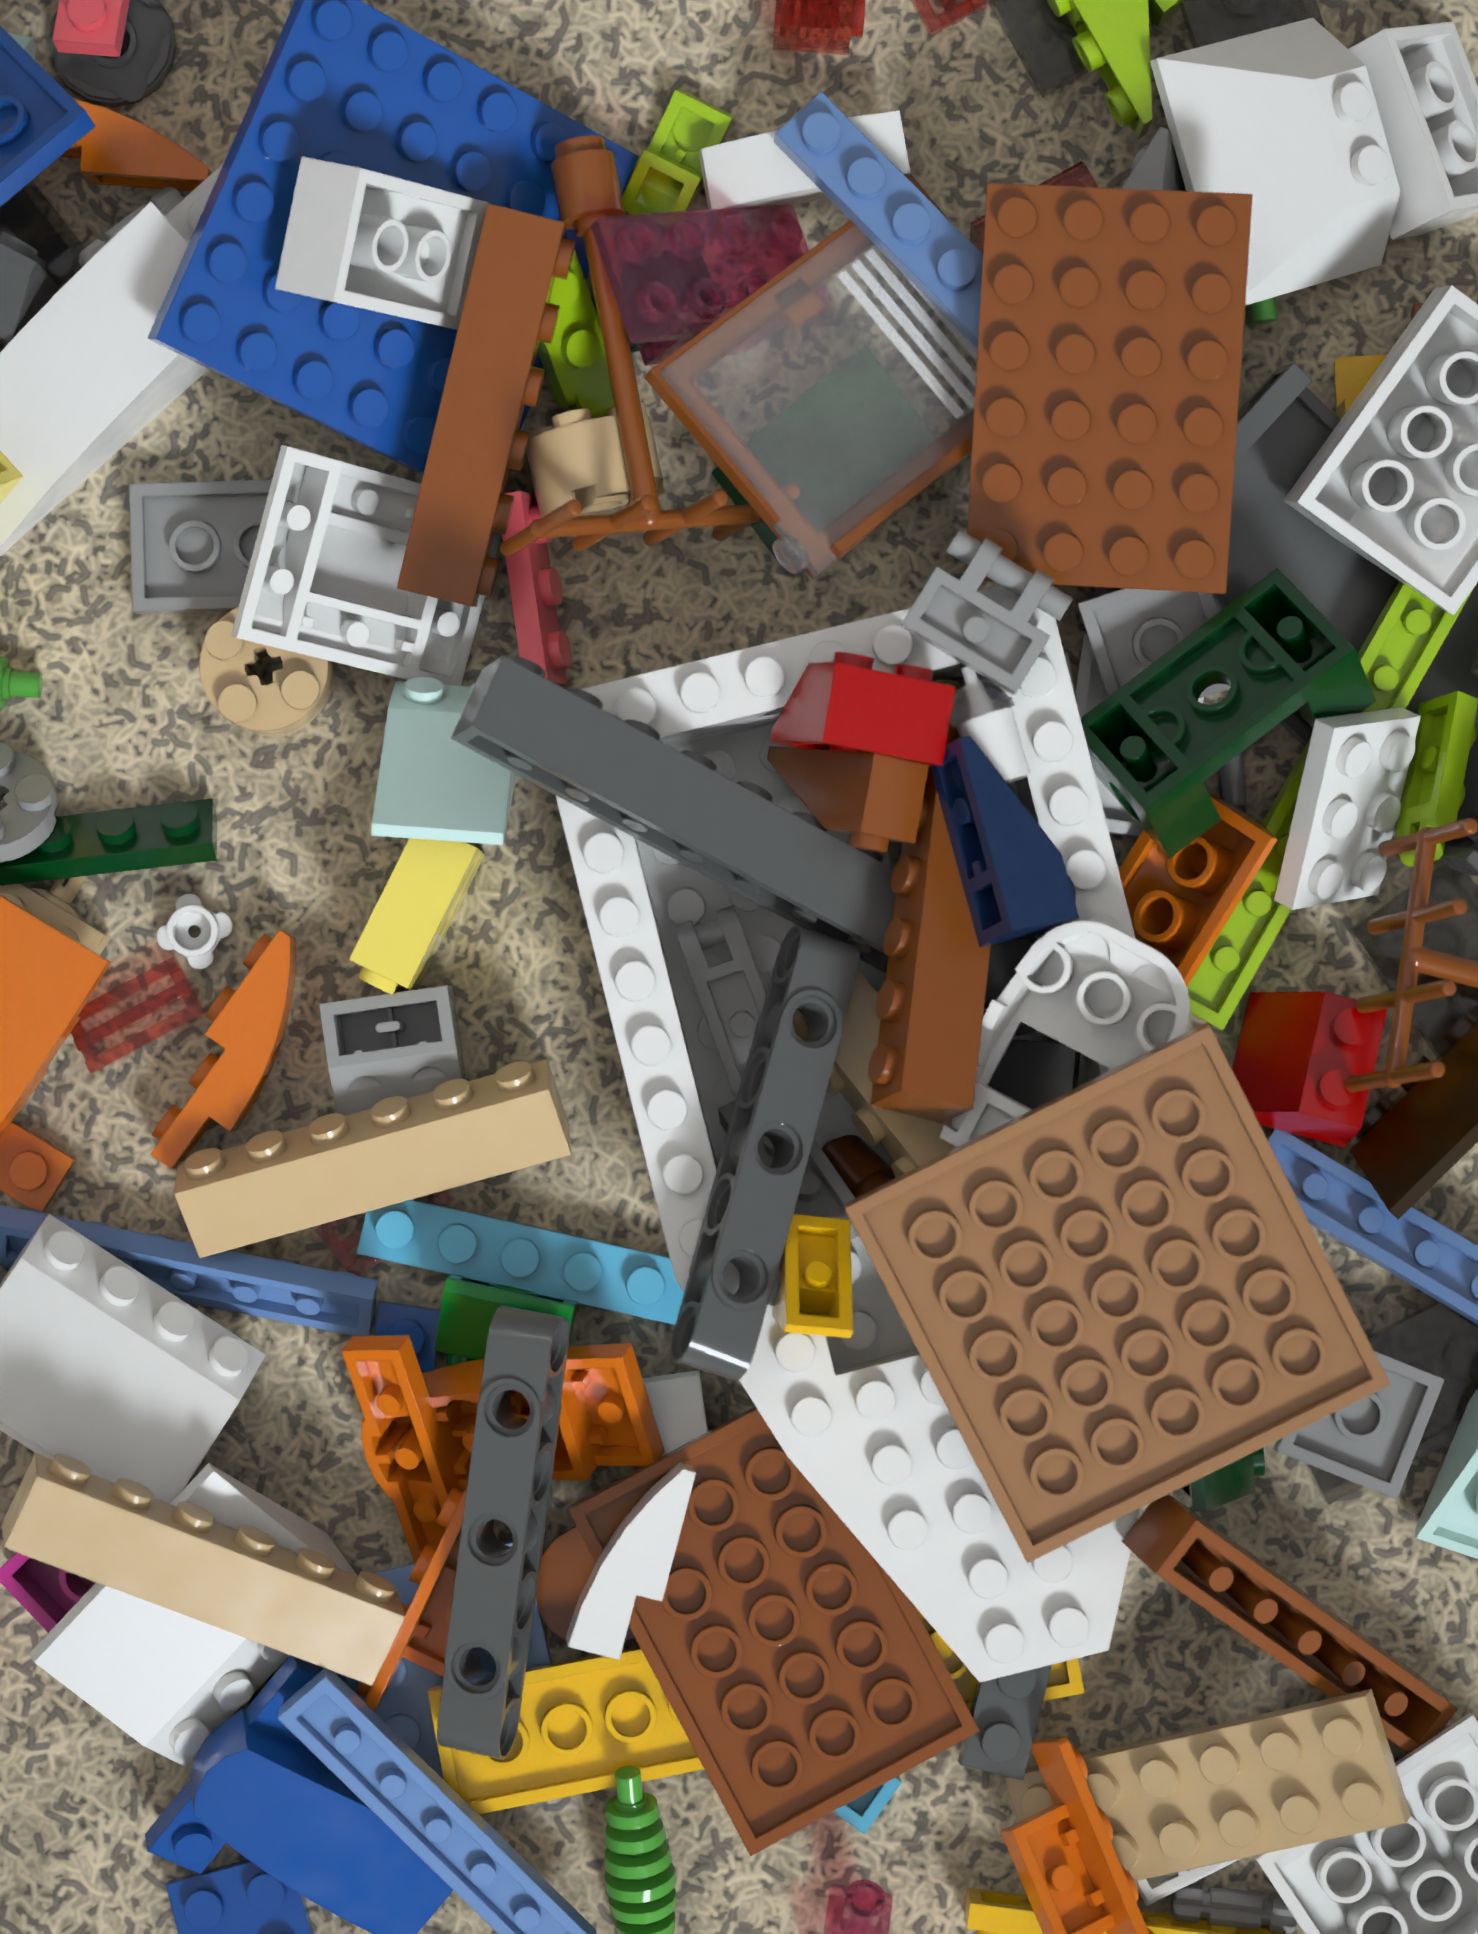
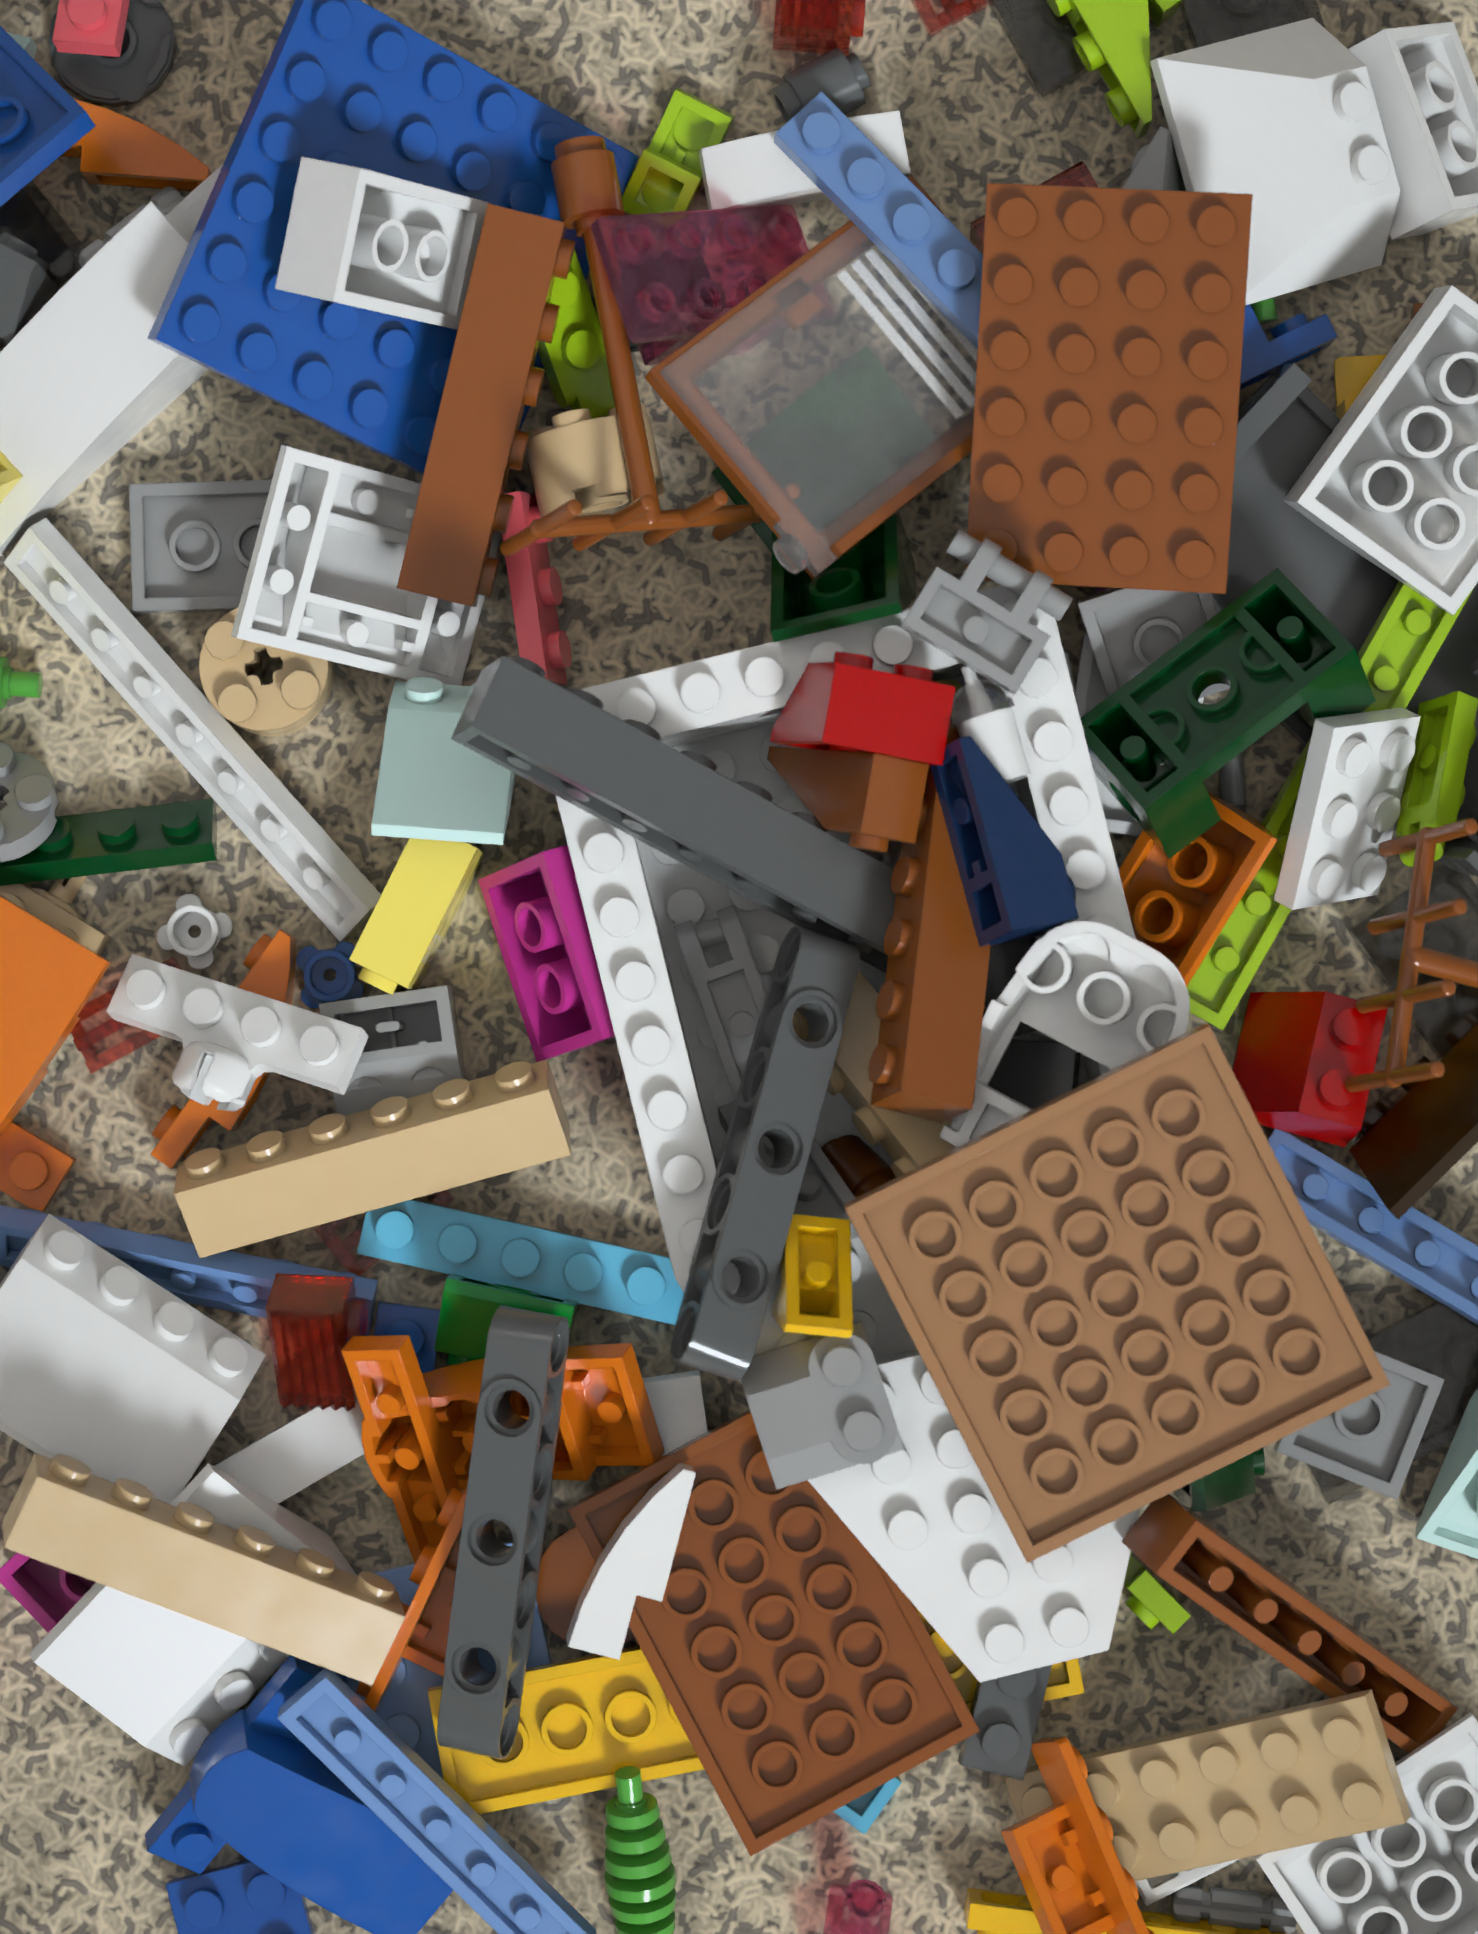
none -> white plate [4,518,381,942]
none -> white plate [106,954,369,1112]
none -> white slope [194,1386,364,1504]
none -> clear red brick [265,1273,368,1412]
none -> blue plate [296,941,364,1009]
none -> dark pink brick [478,845,615,1062]
none -> light grey slope [741,1320,904,1489]
none -> dark green slope [770,512,916,642]
none -> dark grey brick [772,47,871,123]
none -> lime plate [1124,1552,1191,1634]
none -> blue slope [1240,304,1337,390]

